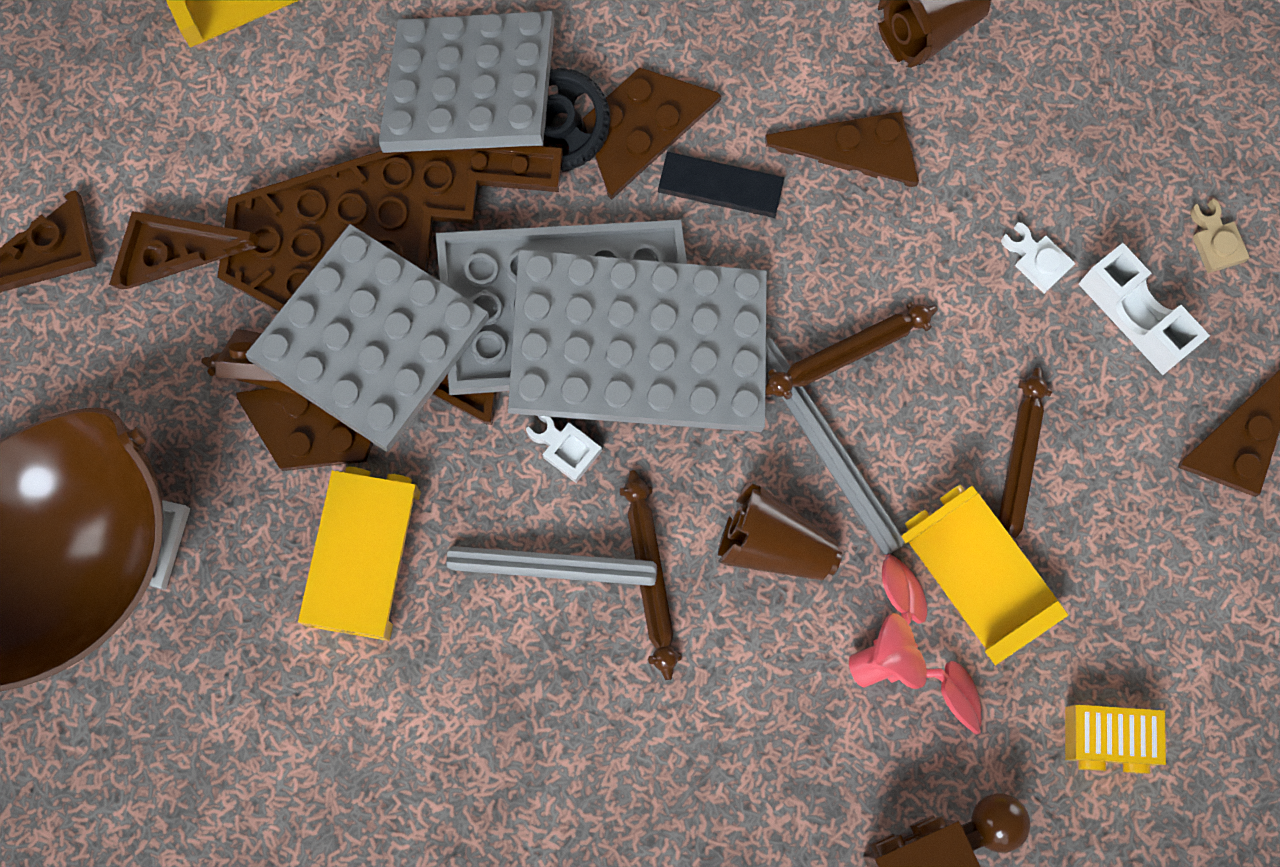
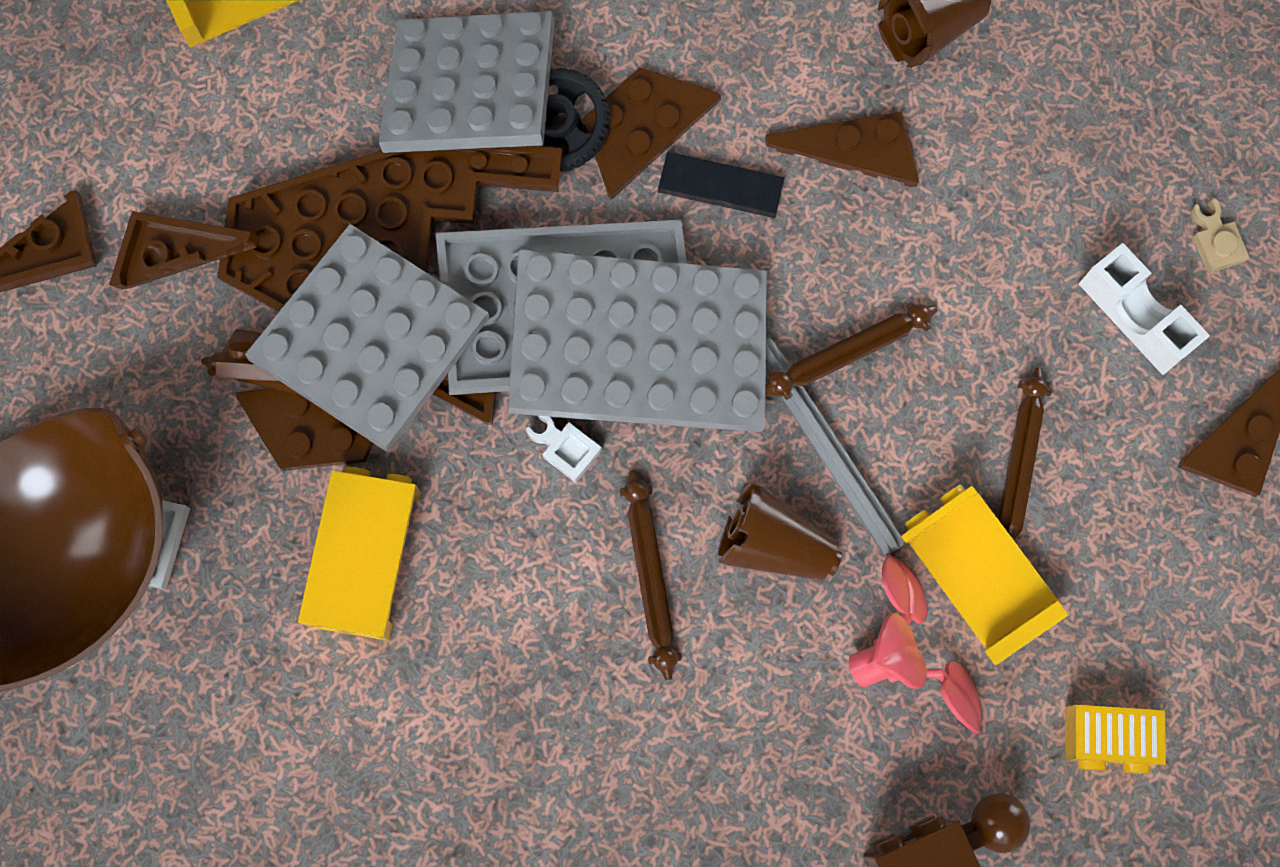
light grey axle [446,546,657,586] -> none
white plate [1001,222,1075,294] -> none

